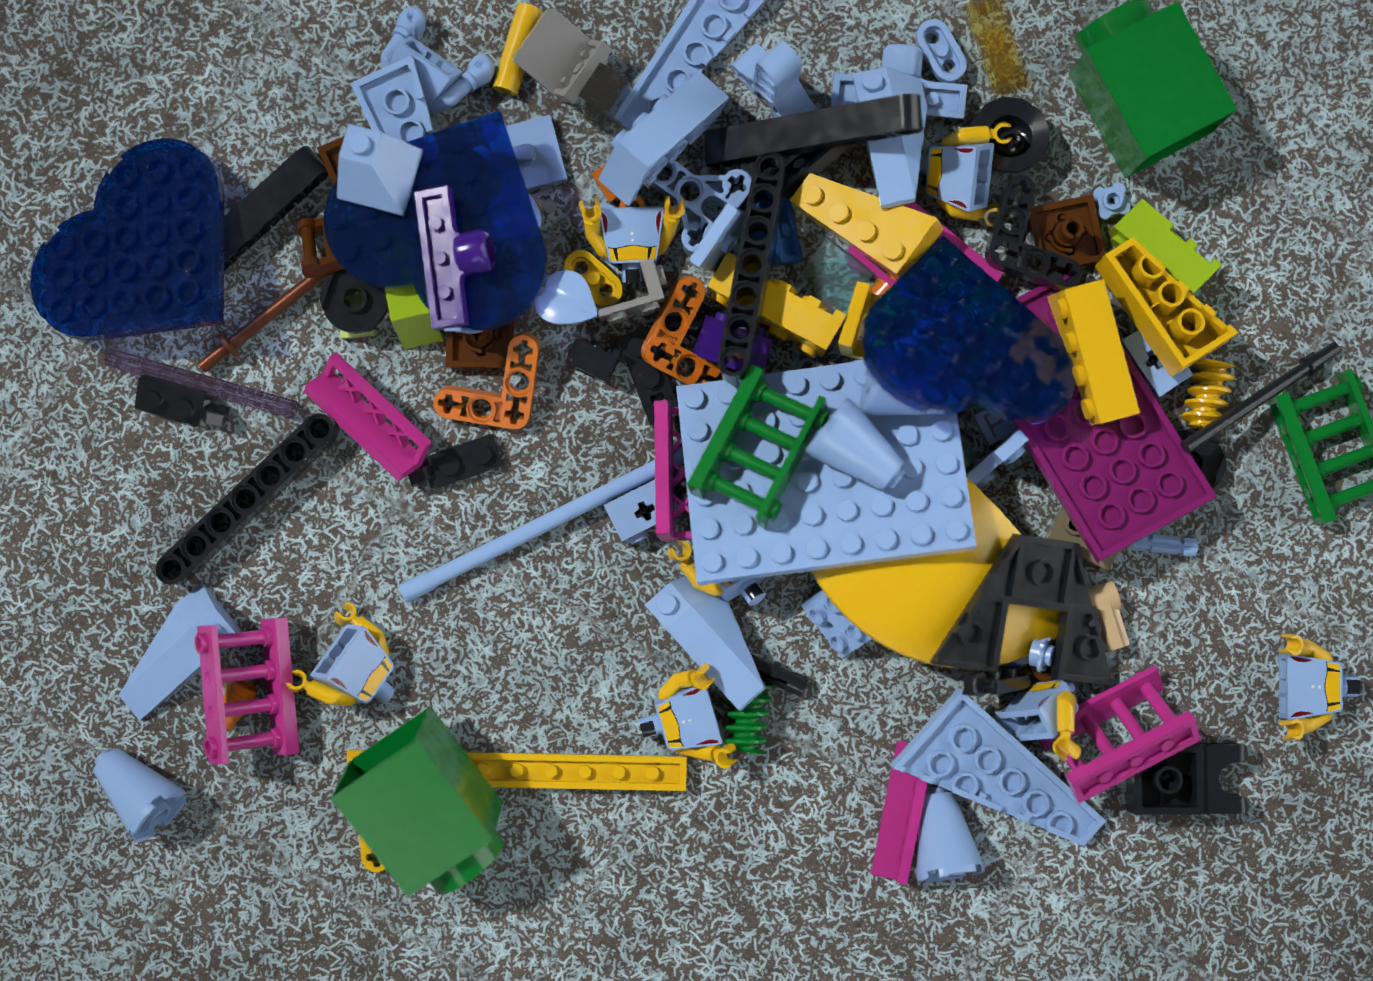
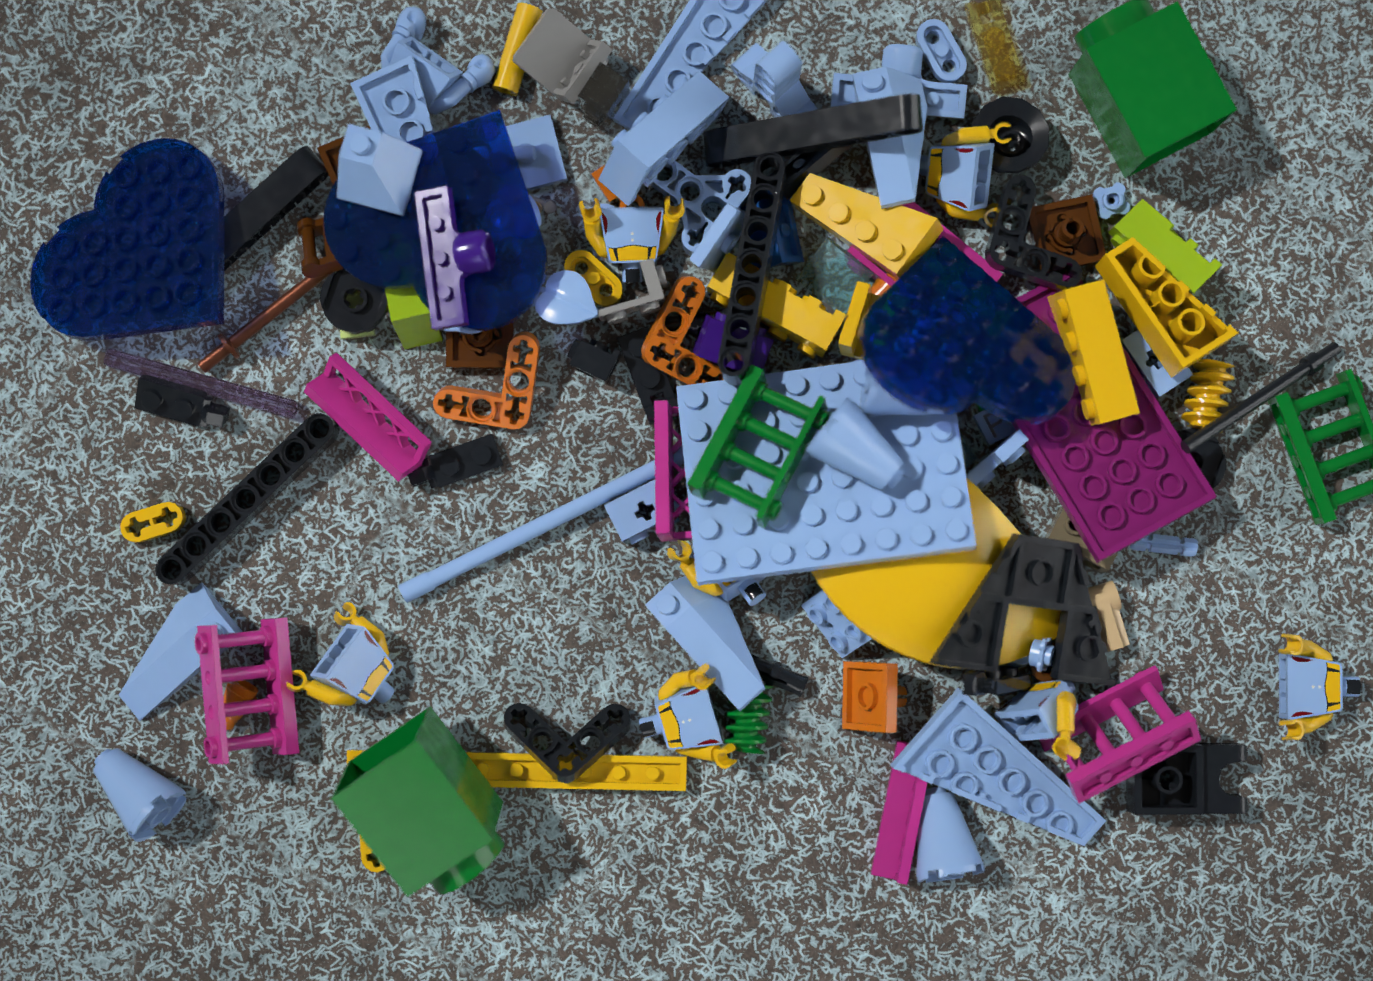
none -> yellow beam [120,502,186,543]
none -> black beam [504,703,631,783]
none -> orange tile [842,661,907,733]

